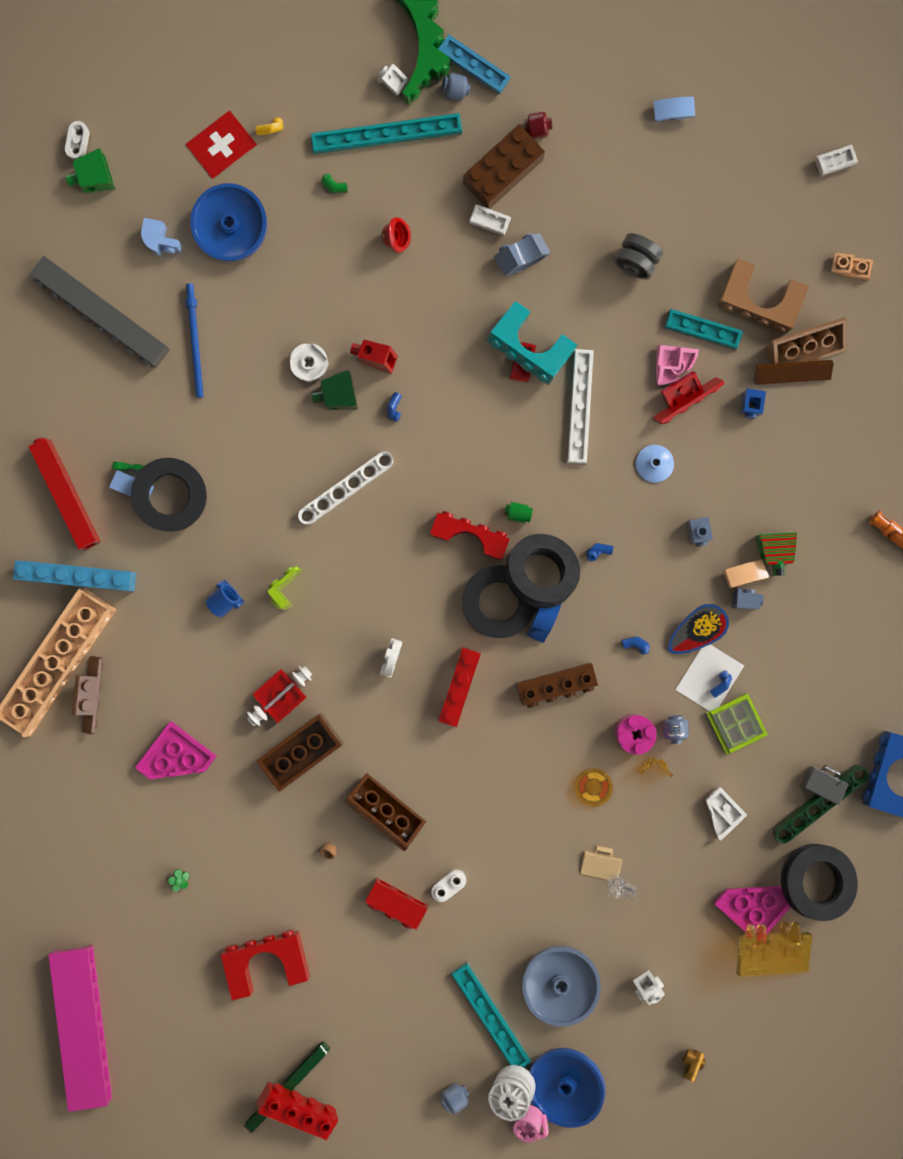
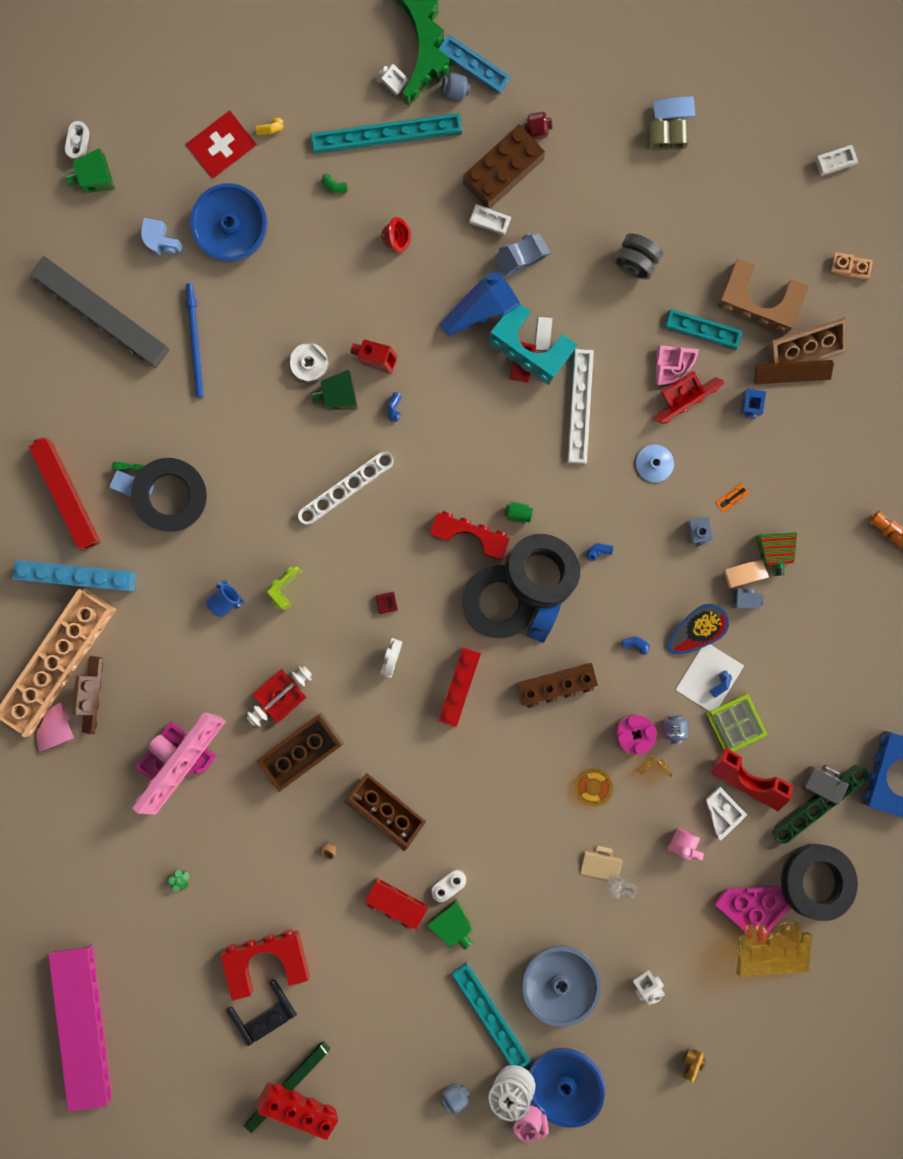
none -> bright pink brick [37,702,74,752]
none -> bright pink plate [132,712,226,815]
none -> black plate [226,979,297,1046]
none -> dark red tile [375,592,398,614]
none -> green torso [428,899,473,950]
none -> blue wedge [439,270,521,336]
none -> white sticker [536,317,553,351]
none -> olive brick [647,118,688,150]
none -> bright pink piece [668,828,704,861]
none -> red arch [710,748,793,812]
none -> orange sticker [715,482,750,513]

